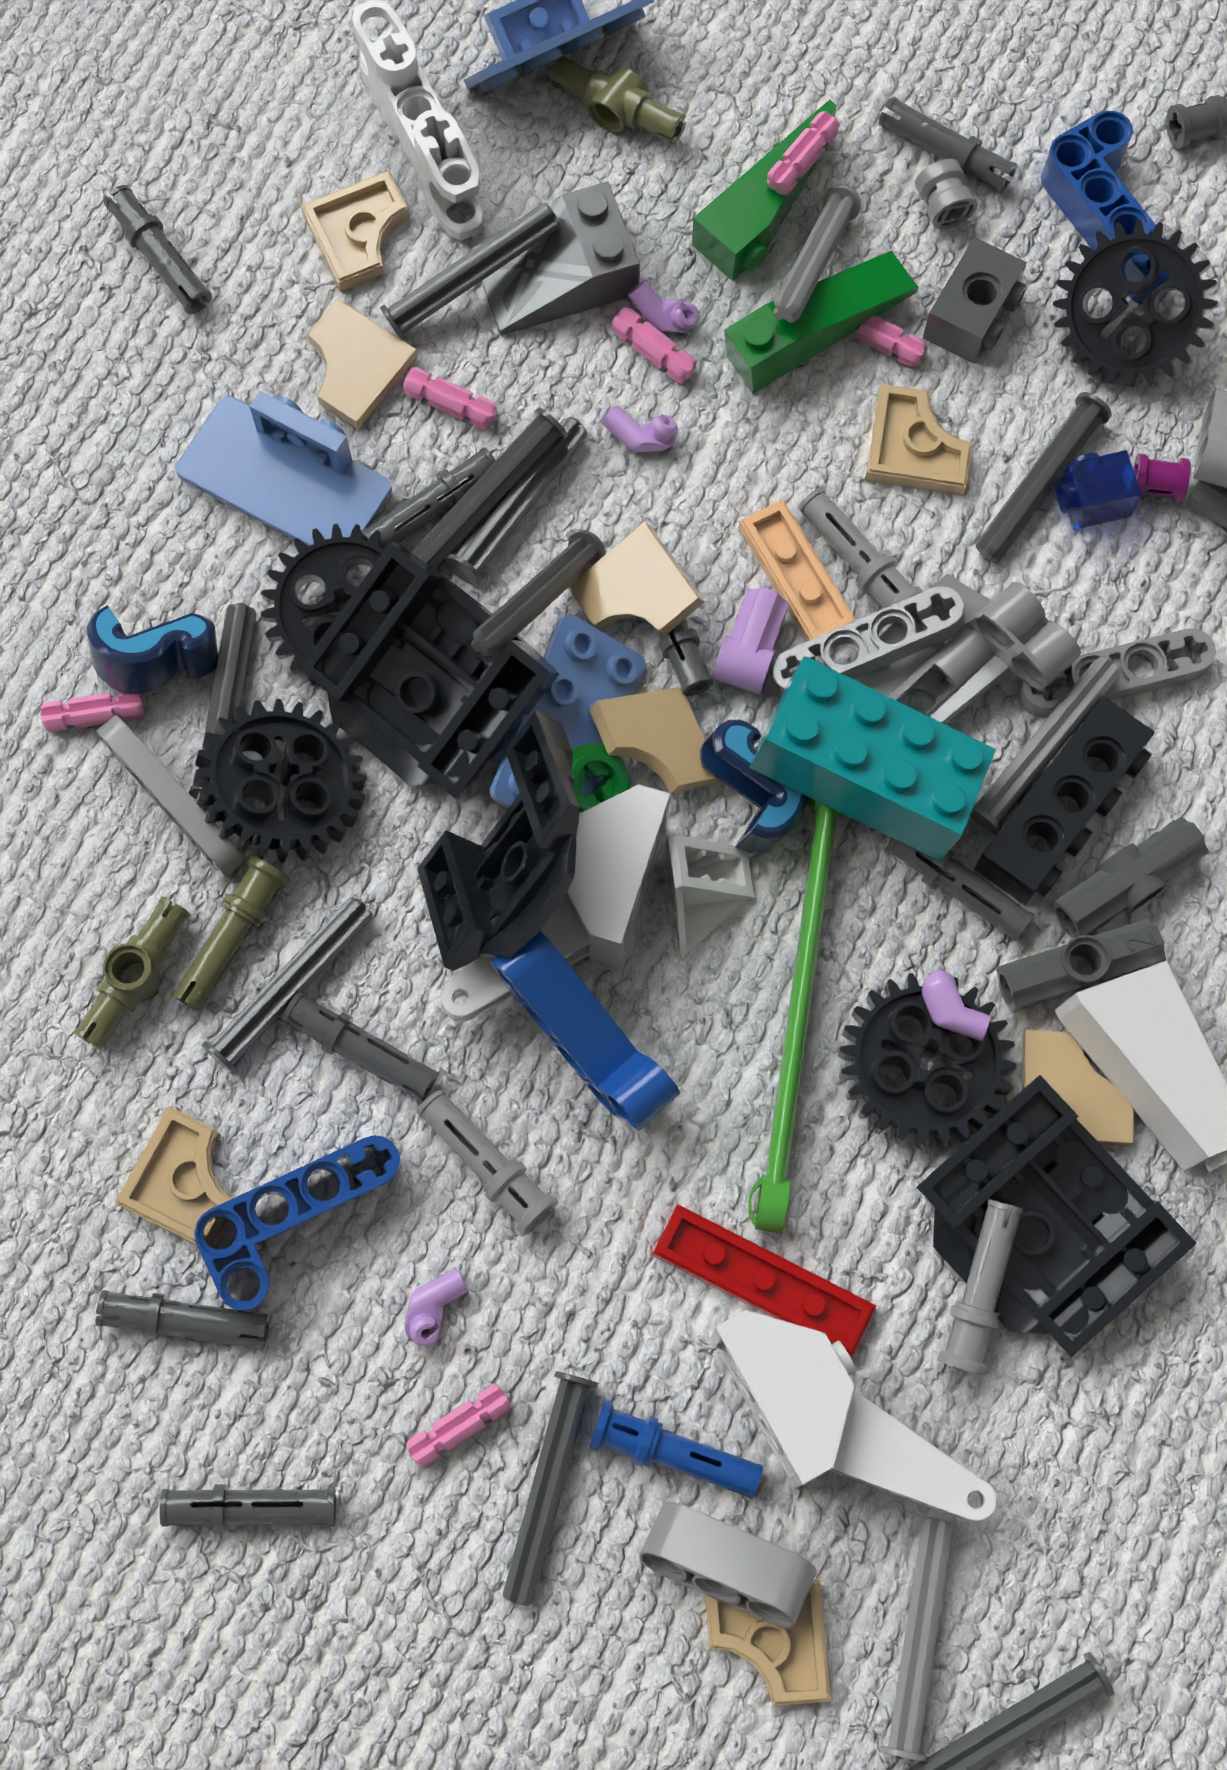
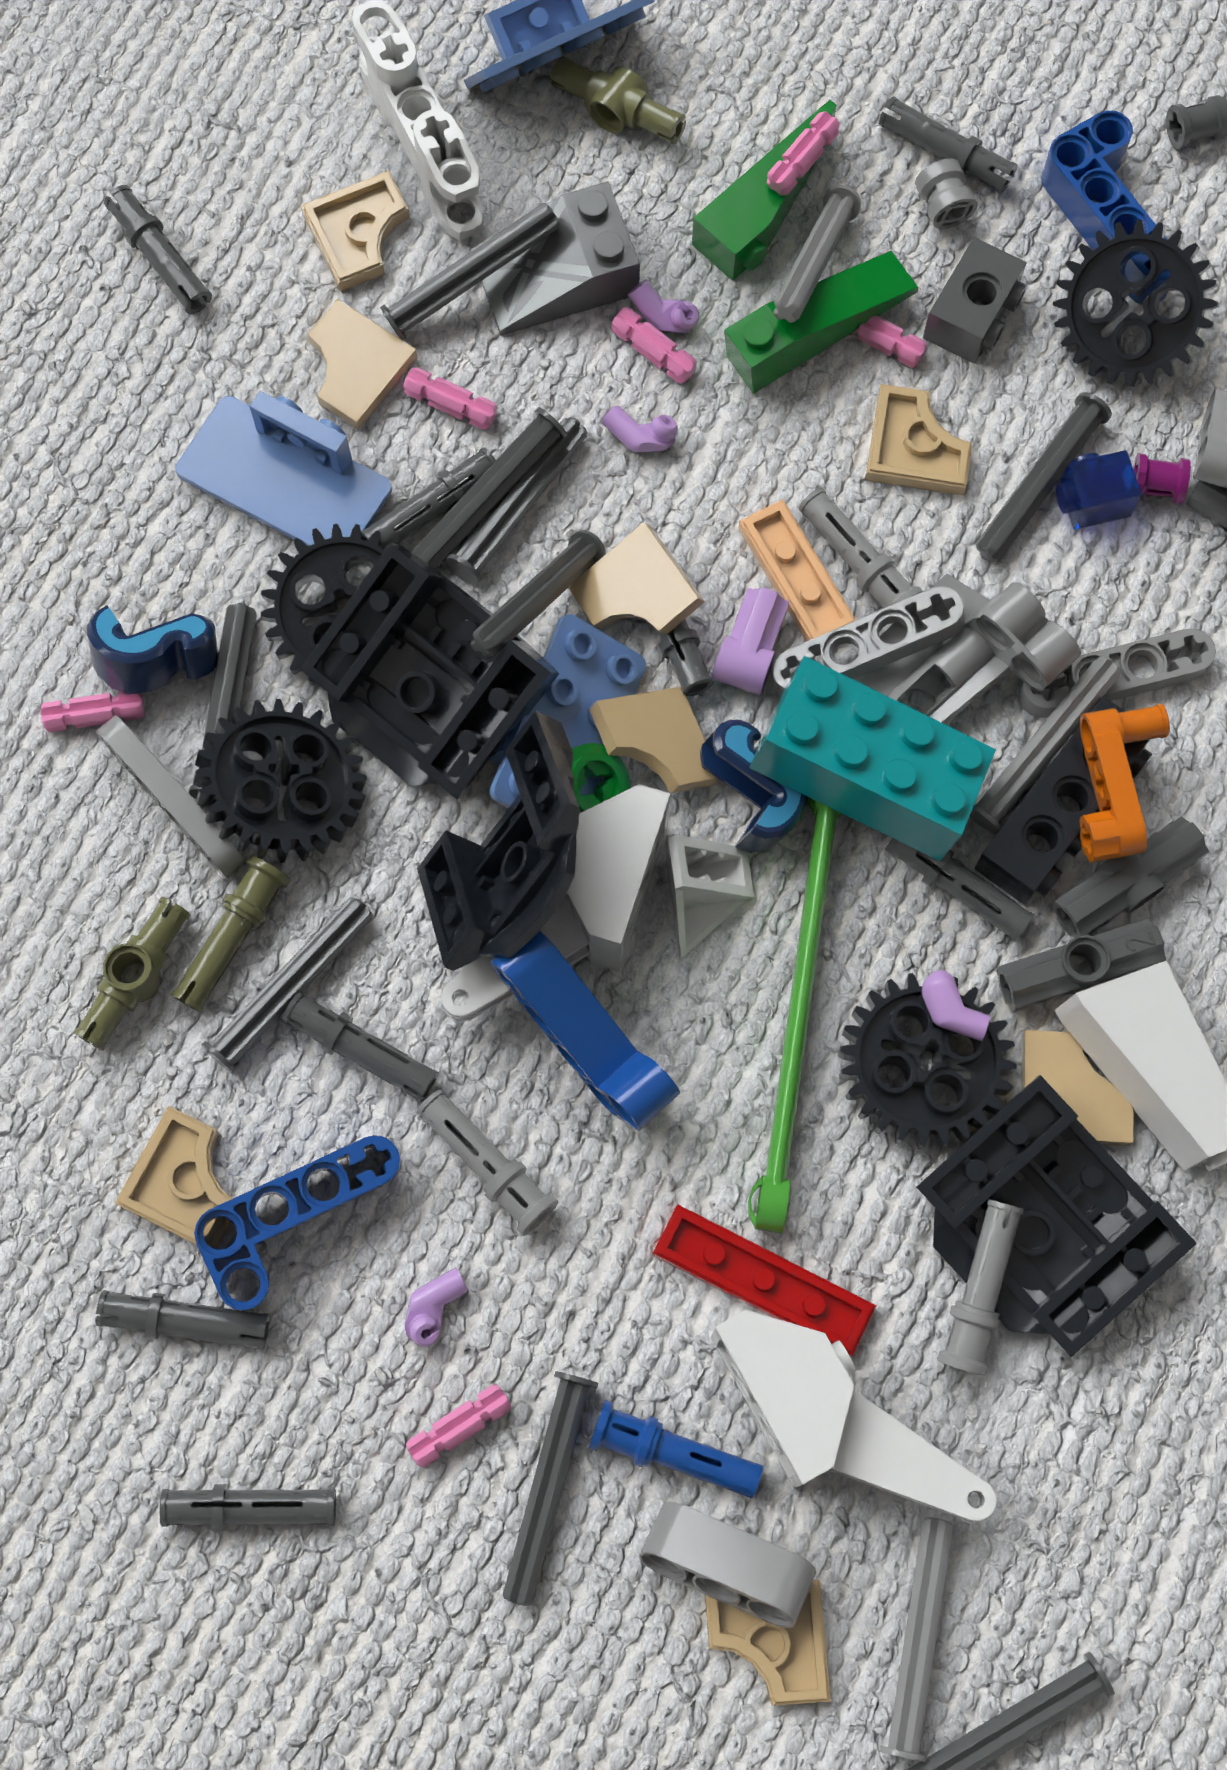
none -> orange beam [1079,704,1170,863]

